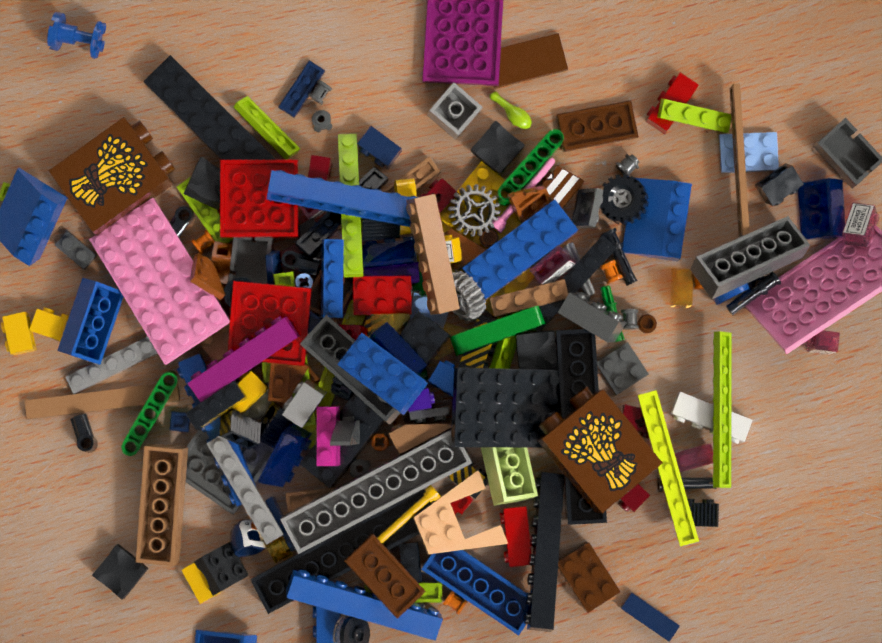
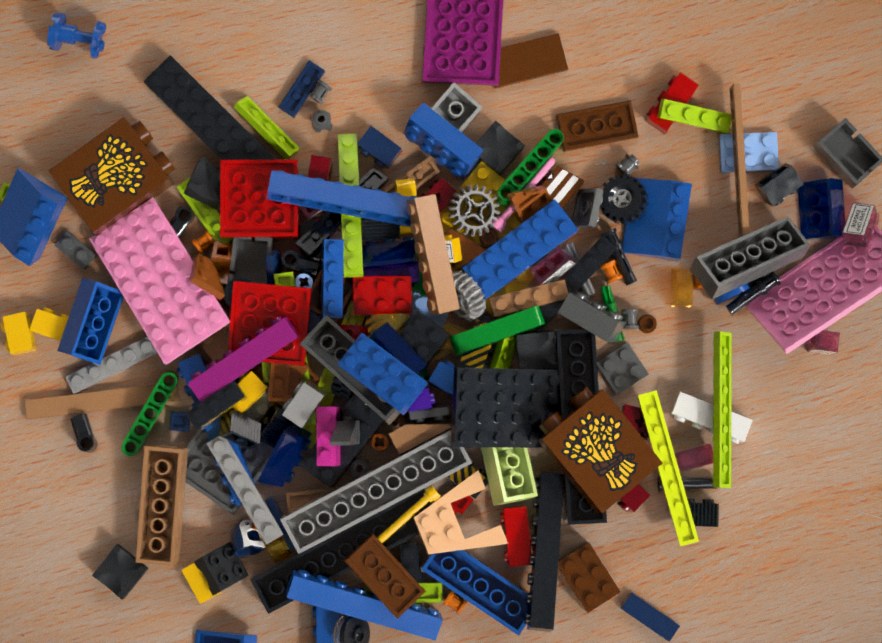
lime piece [489,91,532,129] -> none
none -> blue brick [403,102,483,181]

